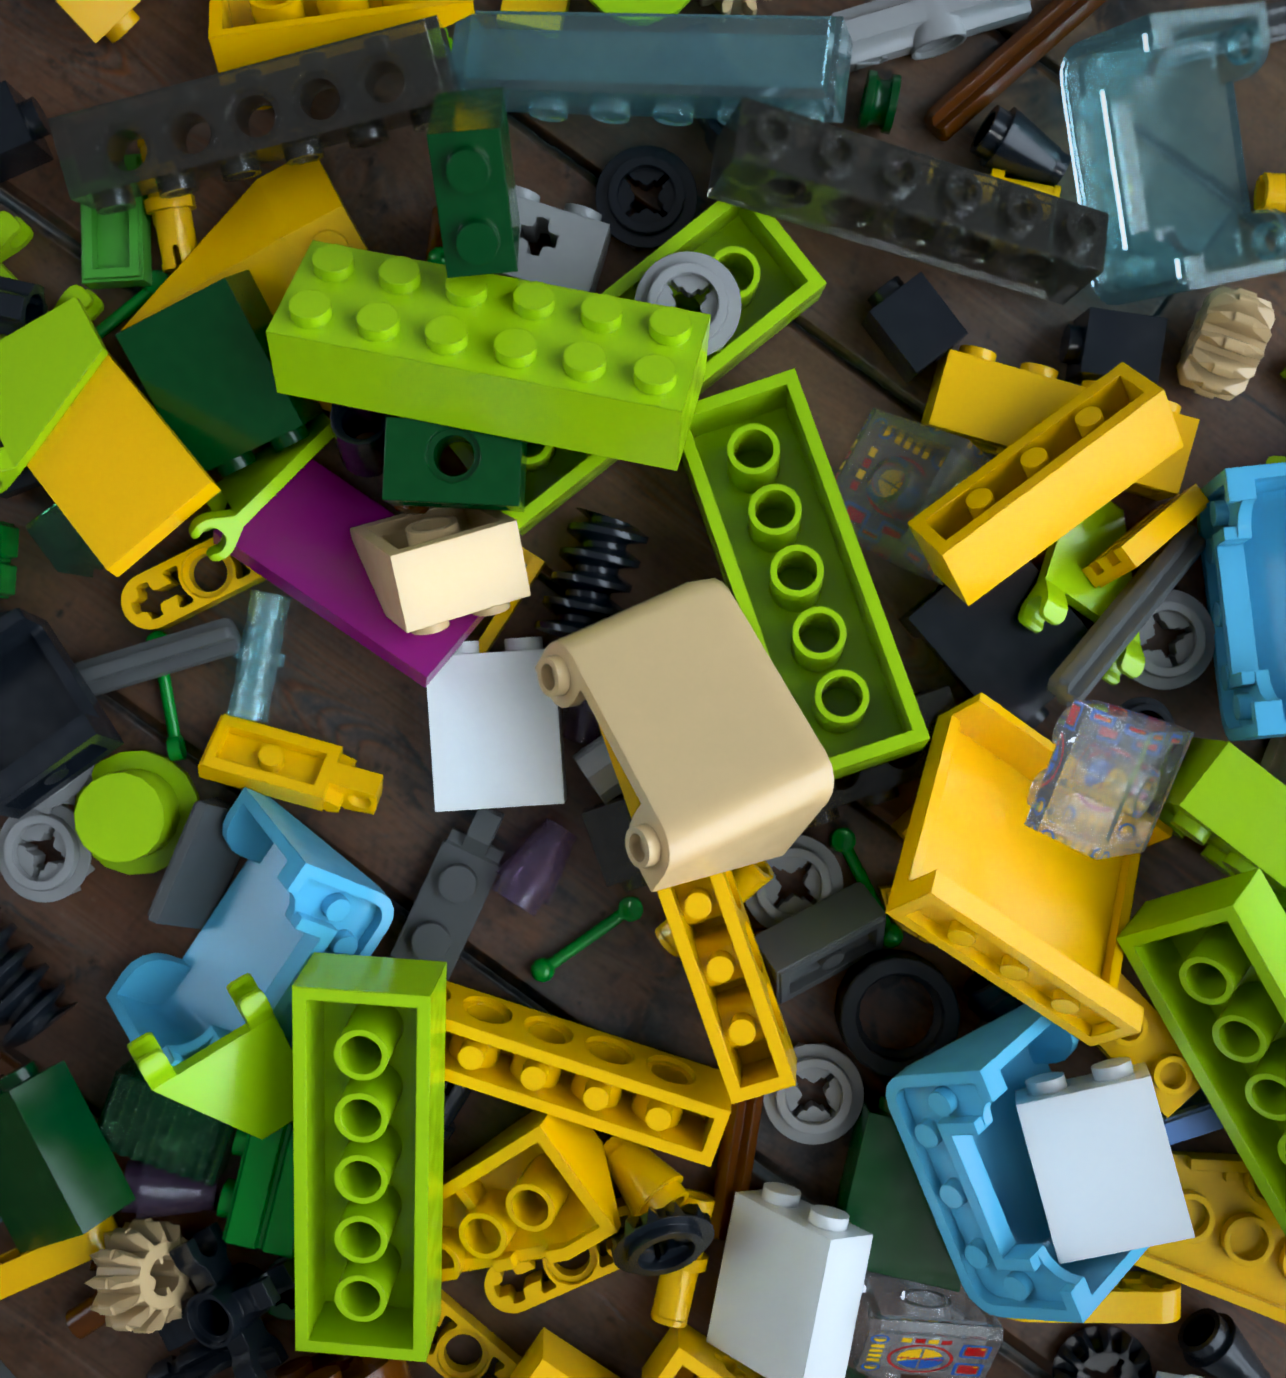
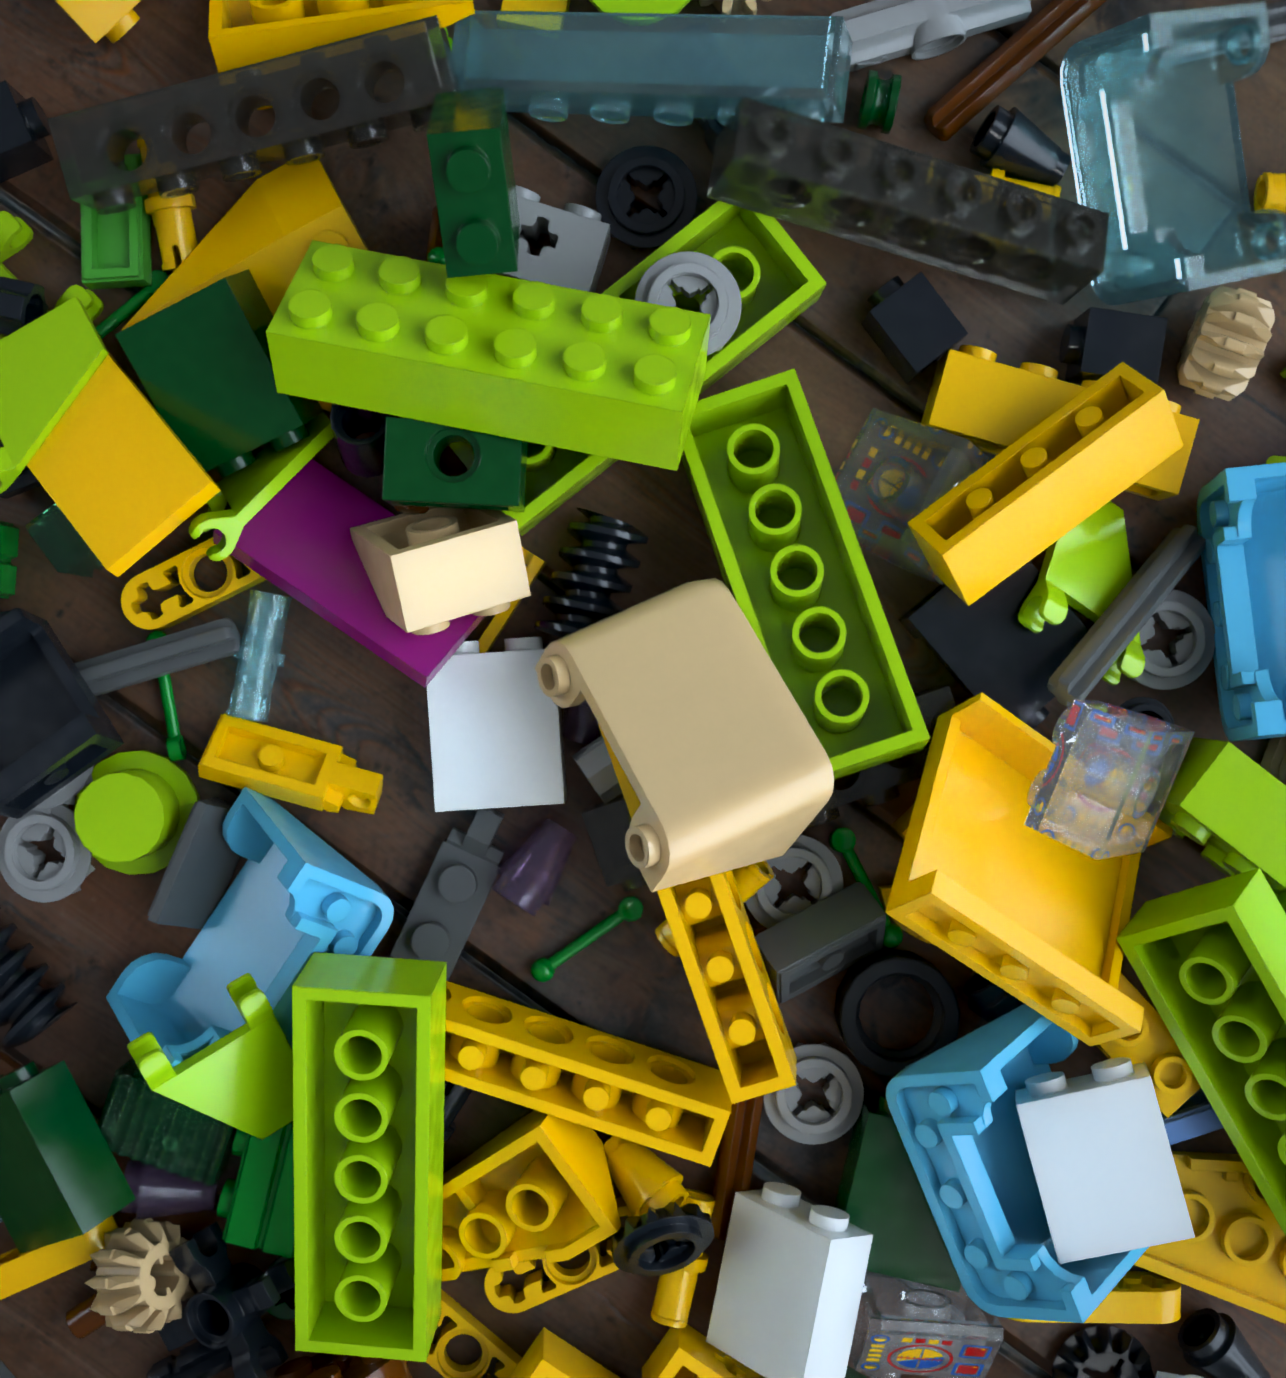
yellow tile [1082,484,1209,588] -> none

